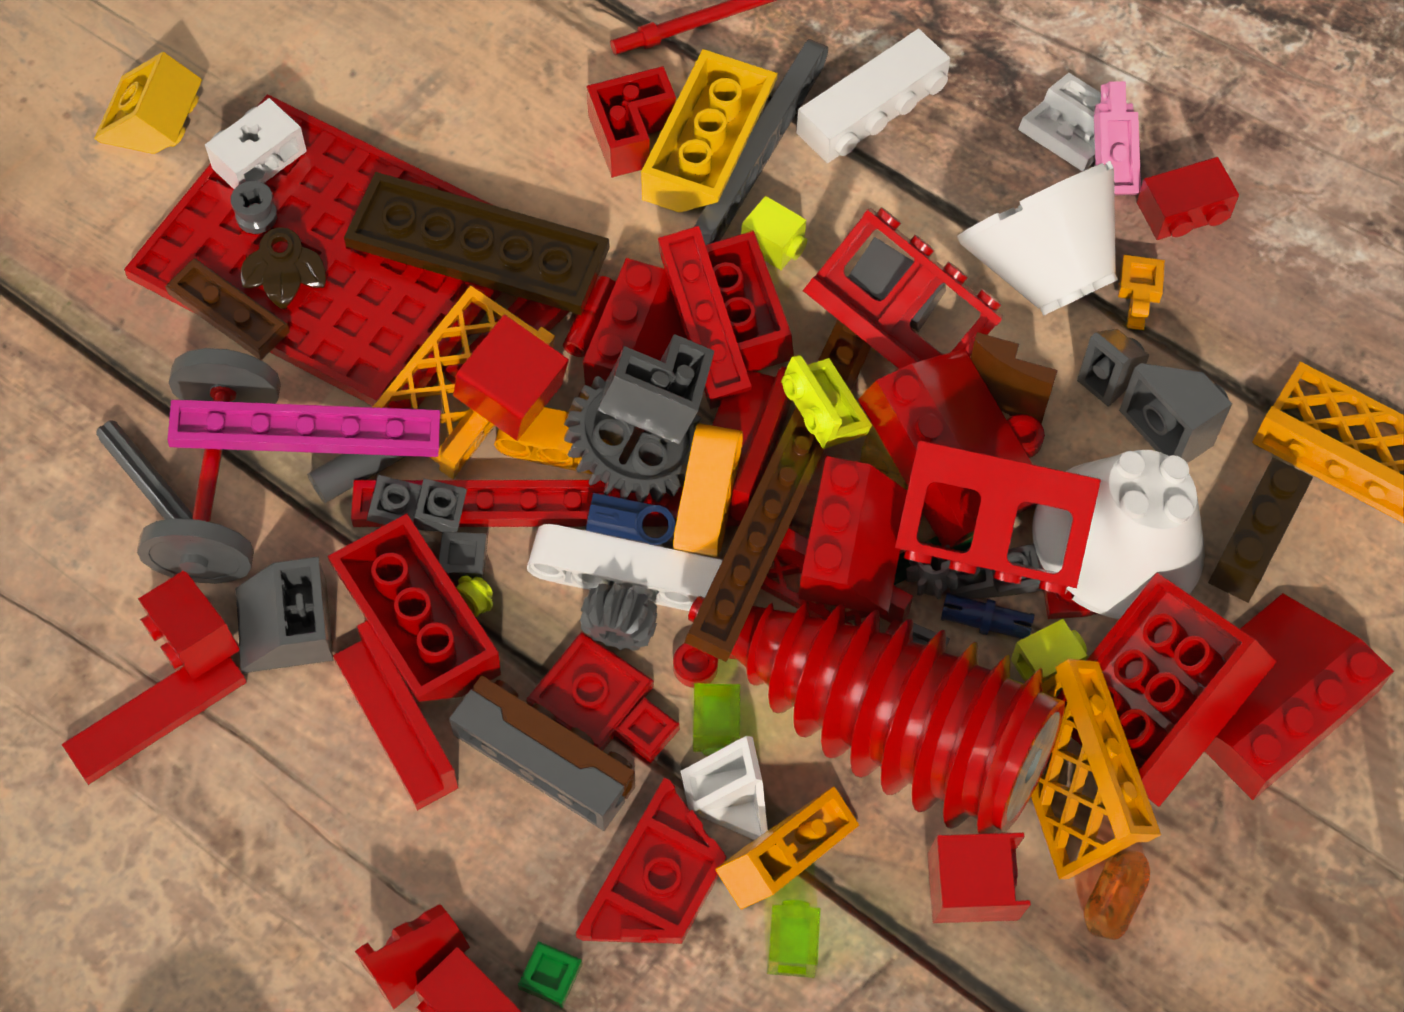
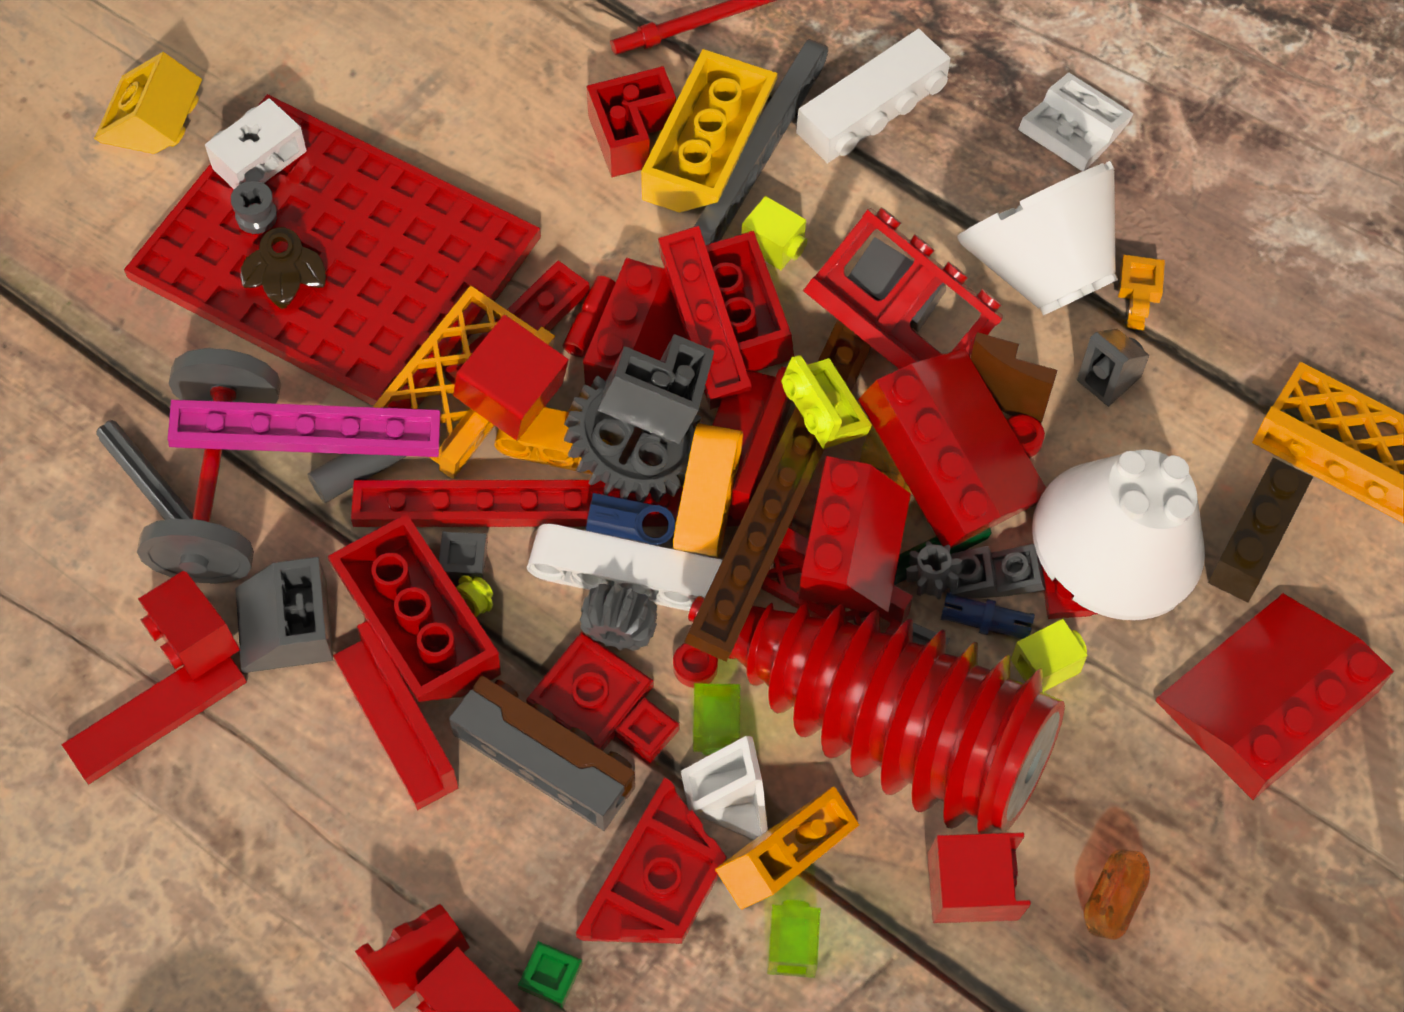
reddish brown tile [165,258,290,360] -> none
dark brown plate [344,172,610,315] -> none
dark grey slope [367,475,467,532] -> none
red window [895,440,1101,594] -> none
light orange fence [1031,659,1161,879] -> none
red slope [1056,573,1277,807] -> none
bright pink hinge [1094,81,1141,196] -> none
dark grey slope [1119,363,1232,463] -> none
red brick [1137,157,1239,240] -> none

